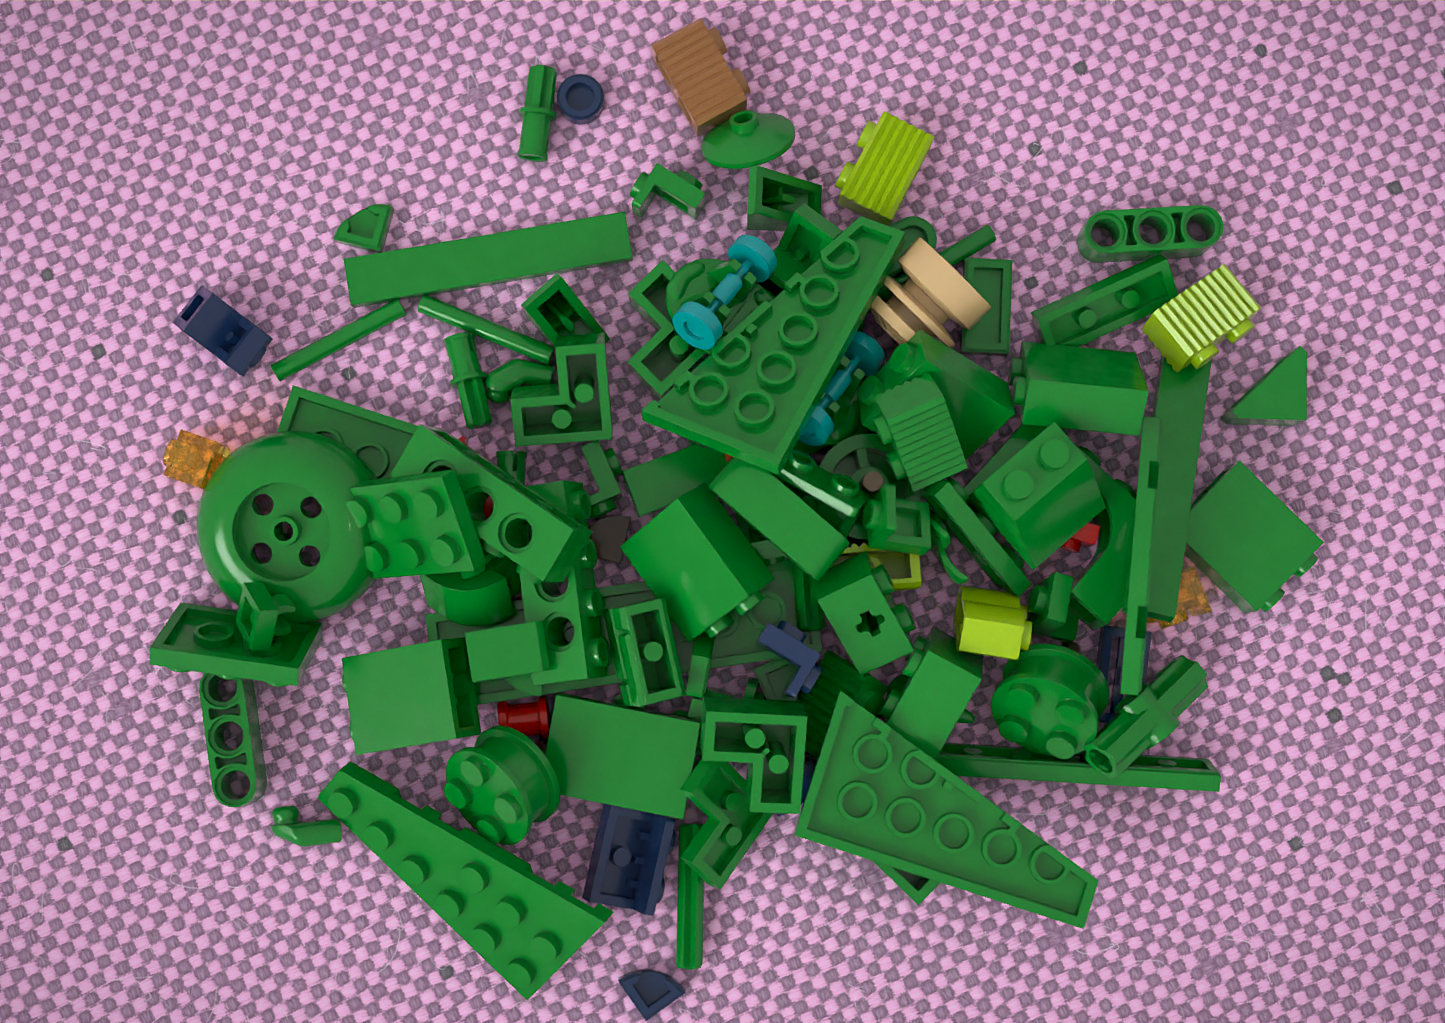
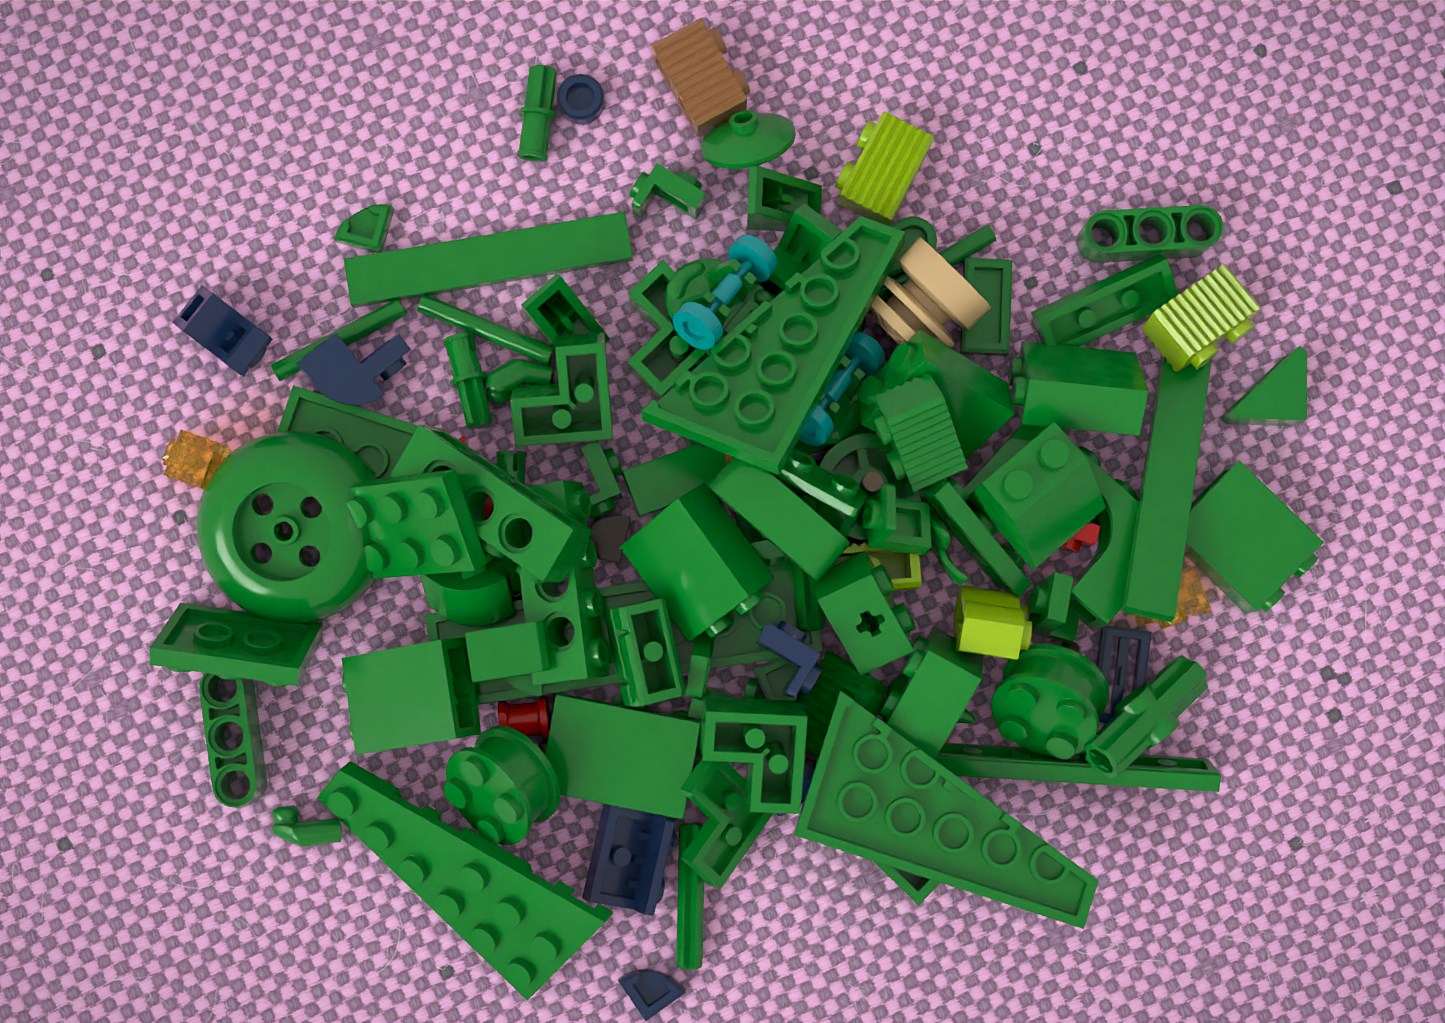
green tile [235,581,296,652] -> none
green tile [1120,416,1163,696] -> none
none -> dark blue brick [295,333,411,405]

